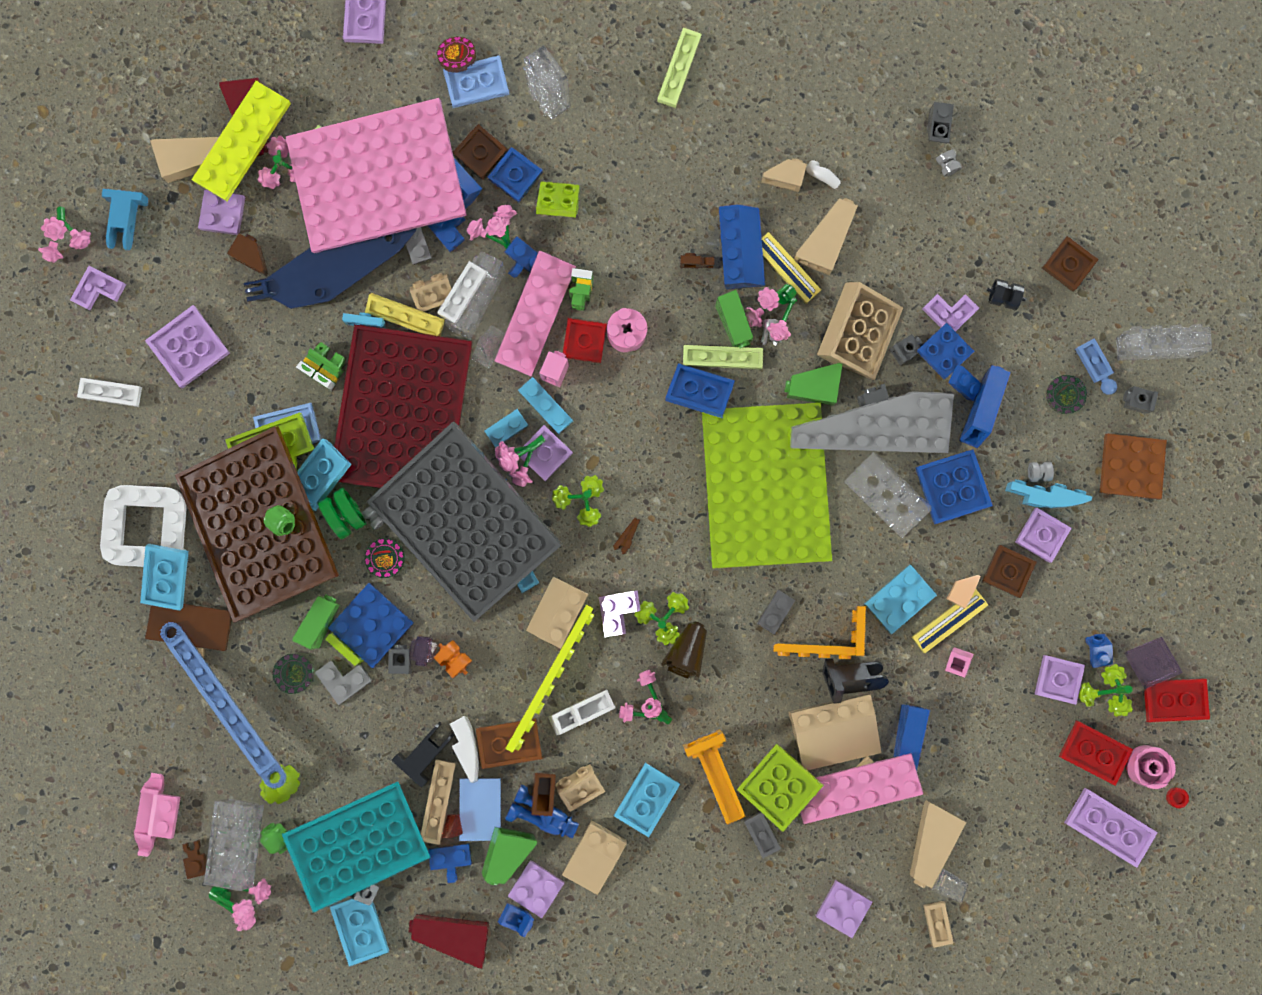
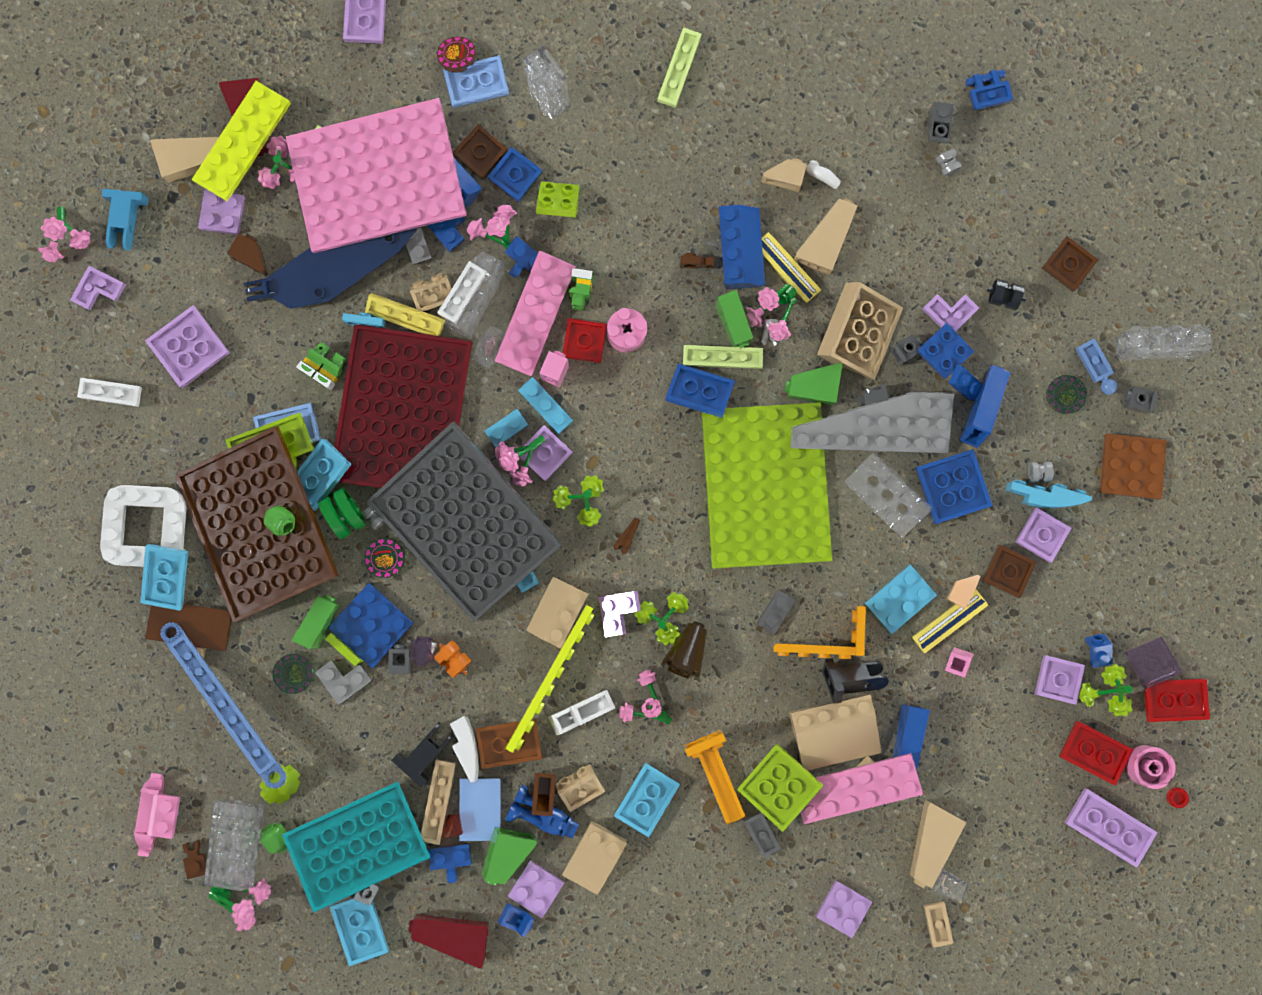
none -> blue plate [965,69,1013,111]

